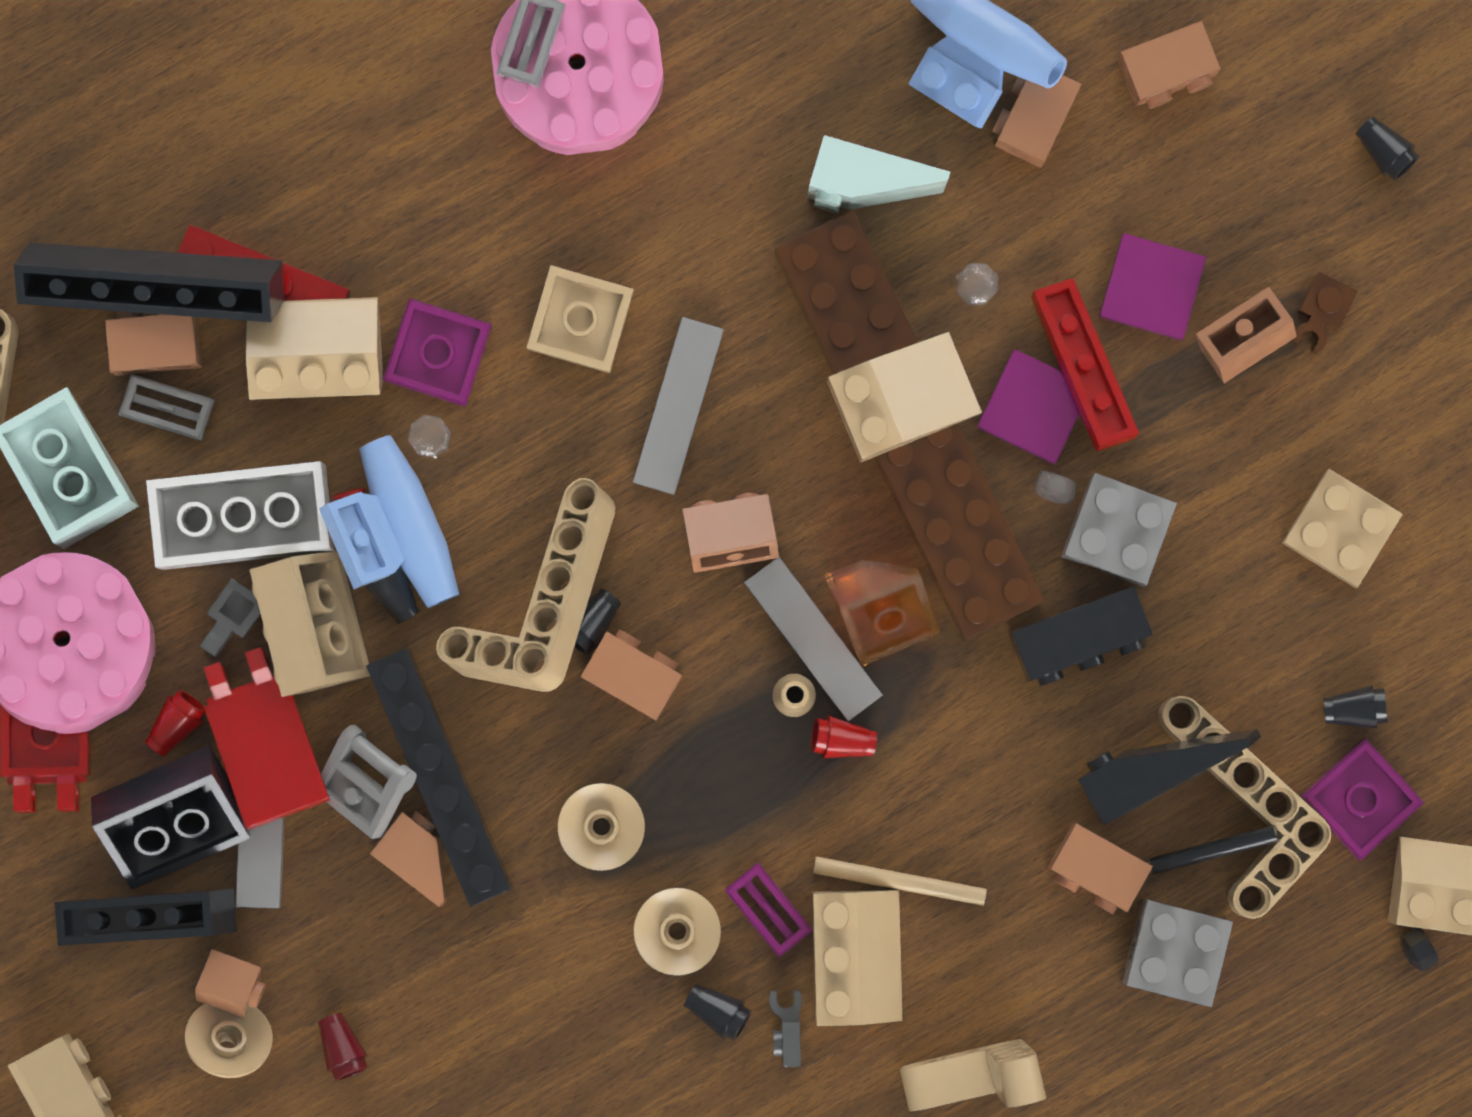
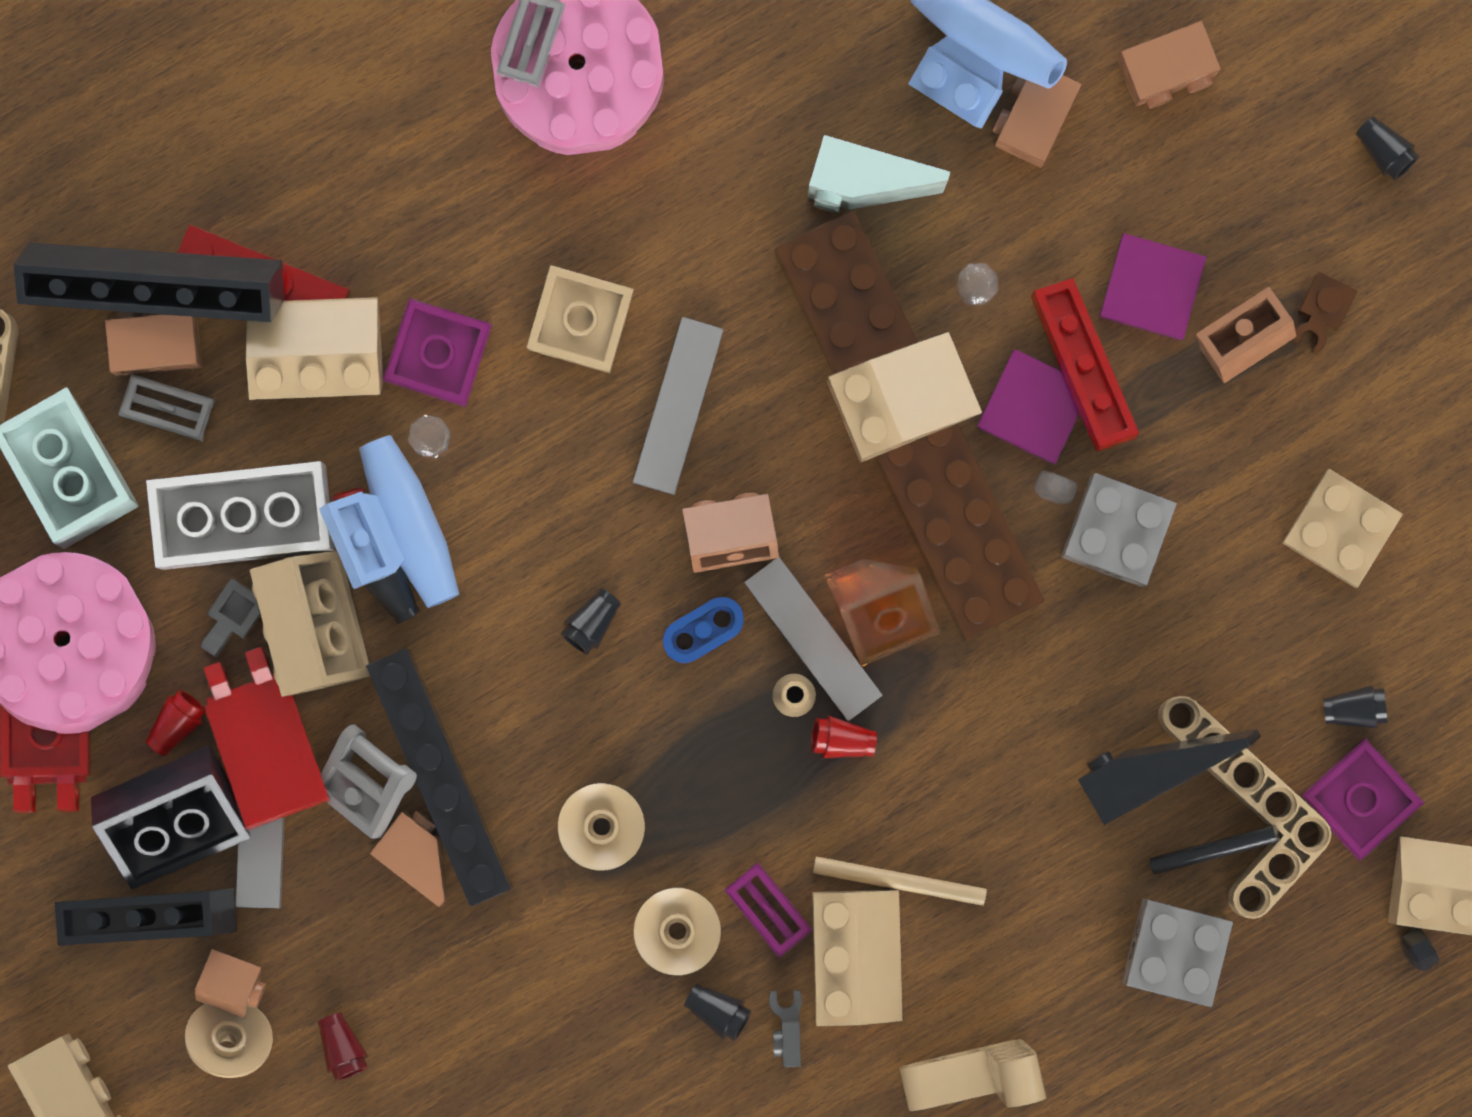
tan beam [436,478,616,692] -> none
nougat brick [581,629,682,721] -> none
black brick [1009,586,1153,686] -> none
nougat brick [1047,822,1153,915] -> none
none -> blue plate [663,597,744,663]

